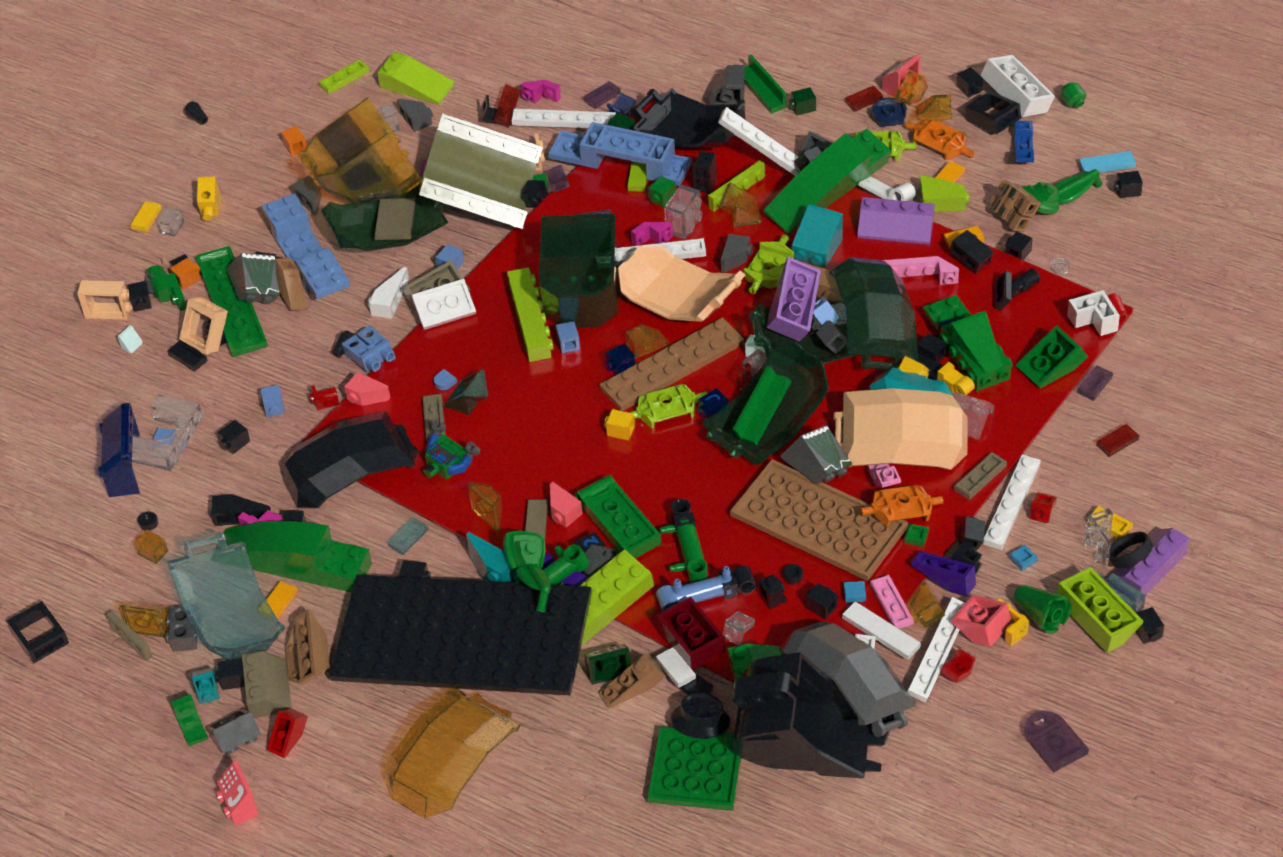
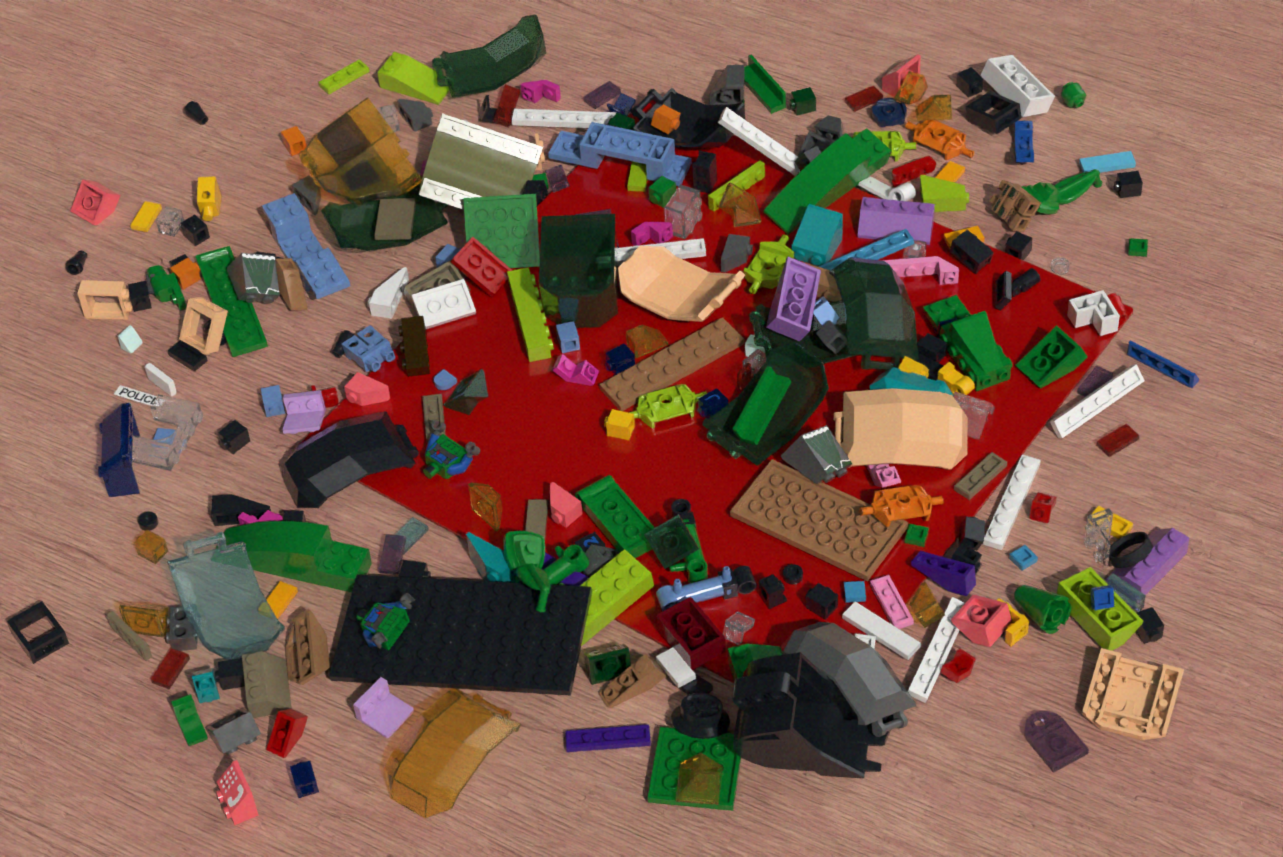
none -> black cone [66,250,87,275]
none -> coral slope [70,179,121,226]
none -> white sticker [114,385,167,408]
none -> white tile [144,363,177,397]
none -> clear red tile [151,648,190,689]
none -> black brick [180,215,210,246]
none -> lavender bracket [282,390,326,434]
none -> clear blue brick [290,761,319,798]
none -> lavender bracket [353,677,414,739]
none -> torso [357,593,415,651]
none -> clear purple tile [378,535,406,575]
none -> dark brown wedge [398,316,430,377]
none -> clear green windscreen [432,14,546,98]
none -> red plate [450,237,513,297]
none -> green plate [463,194,540,268]
none -> dark pink slope [553,354,599,386]
none -> dark purple tile [565,724,651,752]
none -> clear green slope [644,514,699,569]
none -> orange brick [651,104,681,134]
none -> clear yellow slope [676,753,723,805]
none -> dark grey slope [814,115,845,142]
none -> dark azure tile [819,229,915,274]
none -> red plate [892,156,936,188]
none -> clear brick [903,240,926,259]
none -> white plate [1050,364,1145,438]
none -> light nougat wedge [1082,648,1184,740]
none -> blue tile [1091,585,1114,610]
none -> blue slope [1127,340,1199,388]
none -> green tile [1128,238,1148,257]

